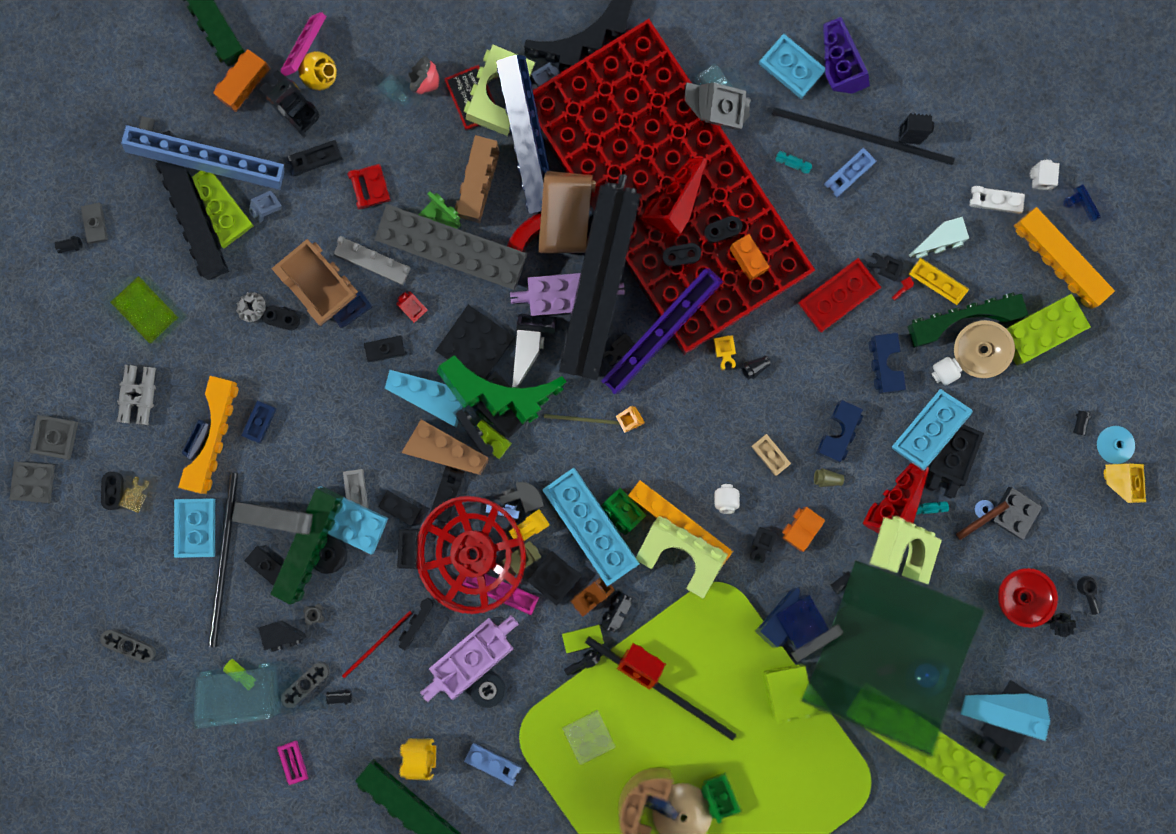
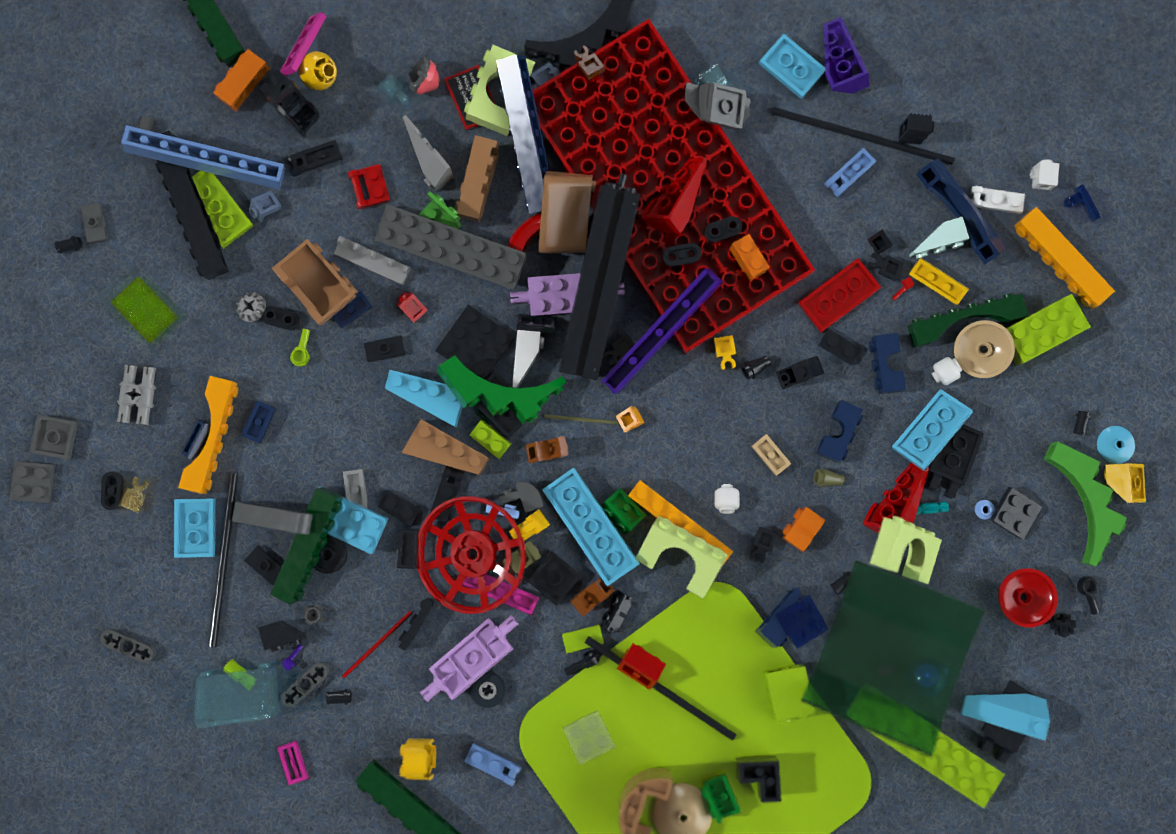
black plate [453,408,493,456] -> none
dark blue tile [644,795,679,820] -> none
teal axle [776,151,812,174] -> none
dark grey beam [791,624,844,662] -> none
copper bar [956,501,1010,540] -> none
none -> dark purple hand [282,644,303,671]
none -> lime plate [290,329,310,367]
none -> light grey wedge [403,115,454,191]
none -> dark orange brick [525,436,568,464]
none -> reddish brown plate [574,46,605,80]
none -> black brick [736,756,781,803]
none -> black slope [776,356,825,390]
none -> black plate [818,329,861,365]
none -> black slope [868,229,893,254]
none -> dark blue arch [916,158,1007,264]
none -> bright green arch [1043,442,1127,567]

